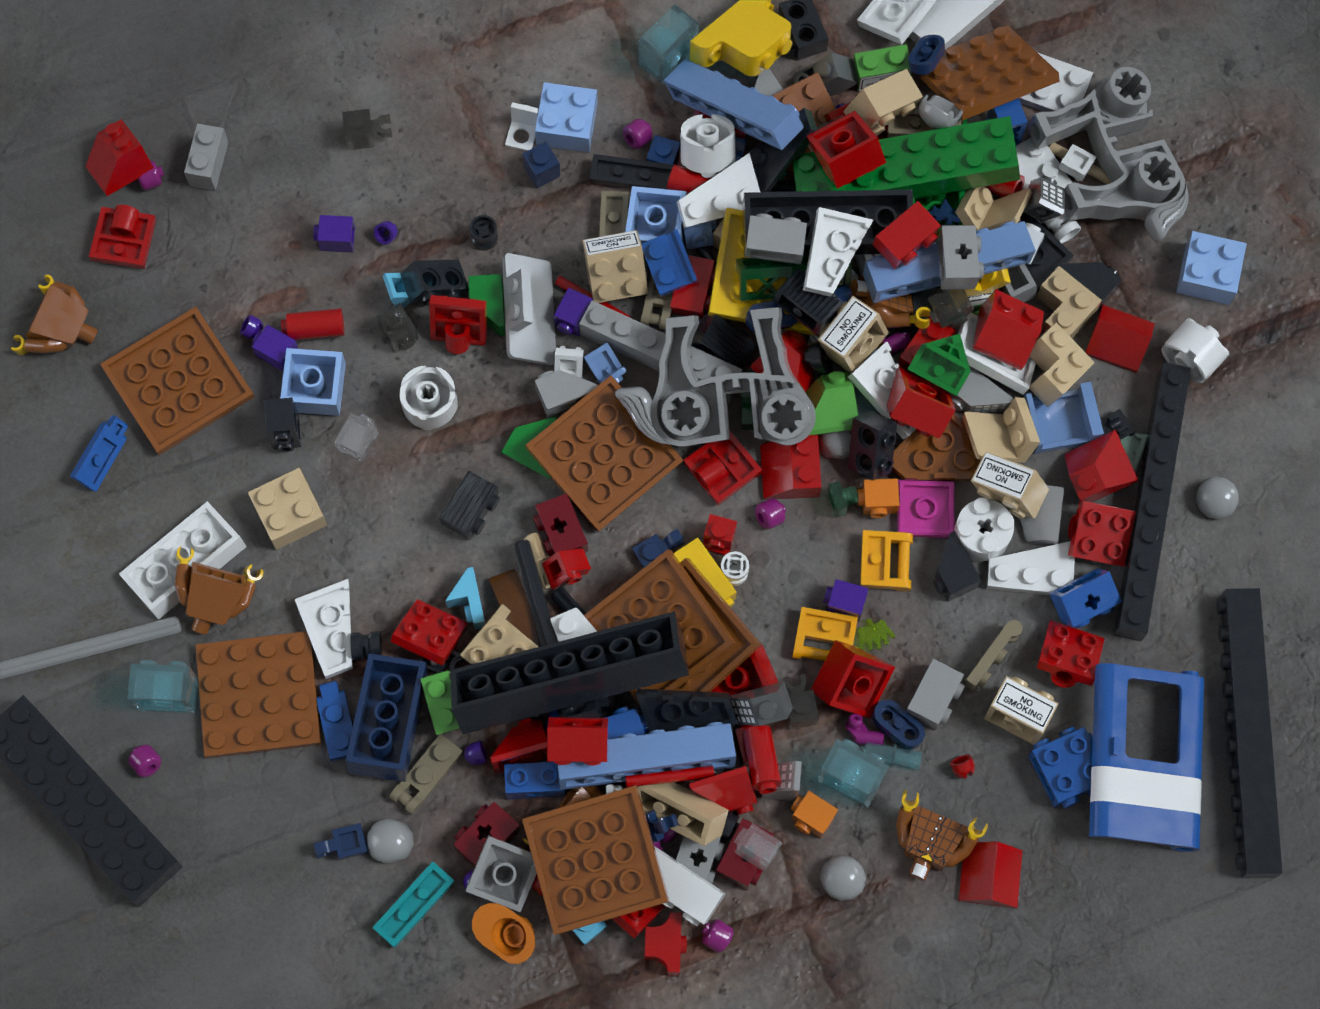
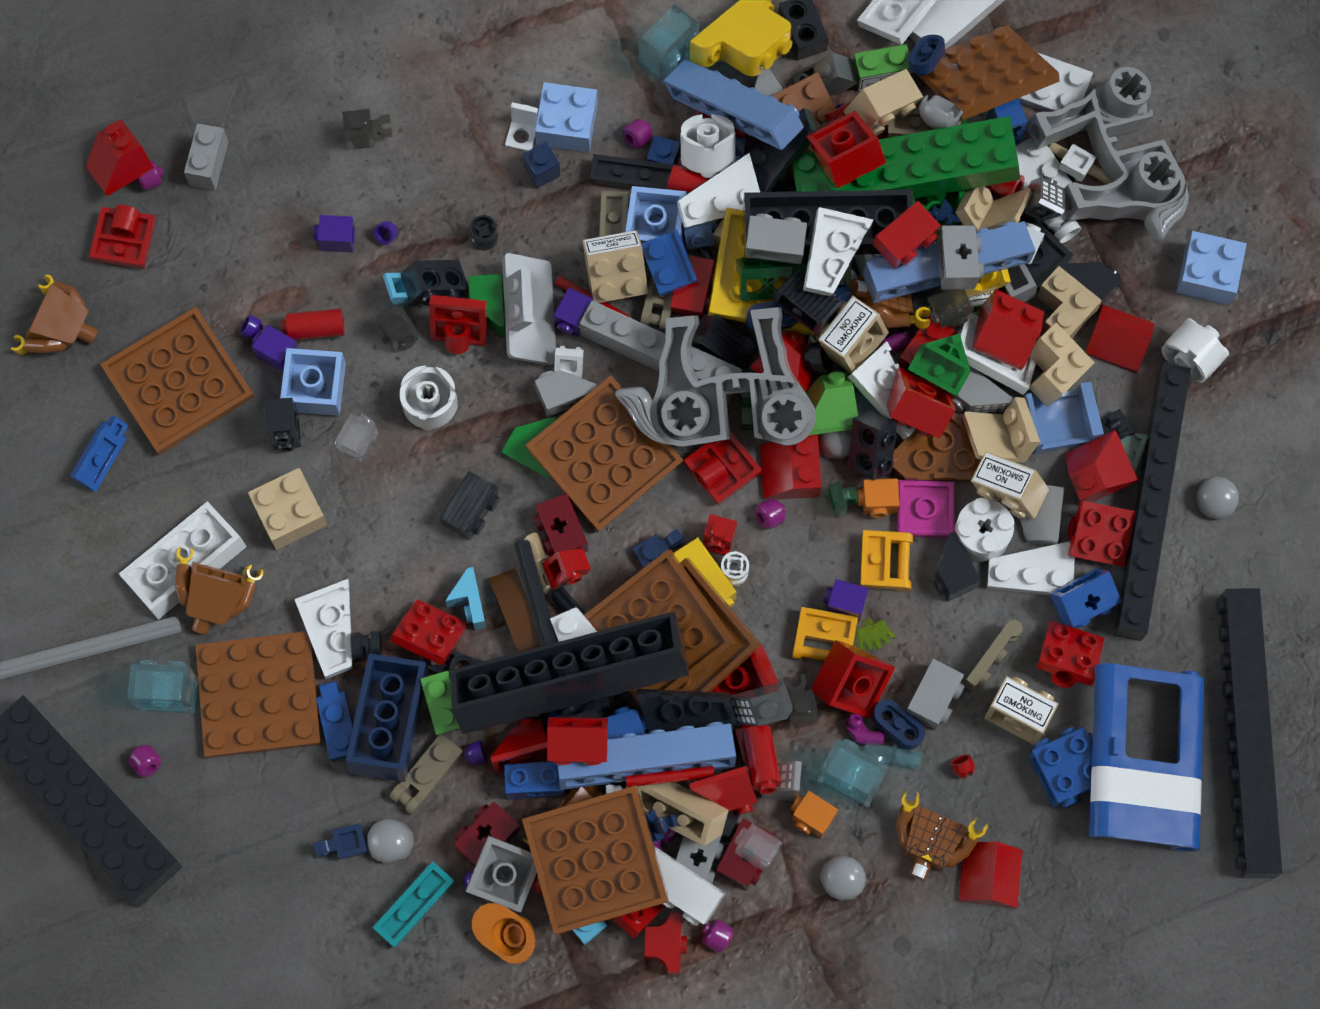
tan bracket [460,604,538,664] -> none
medium blue bracket [583,342,627,384] -> none

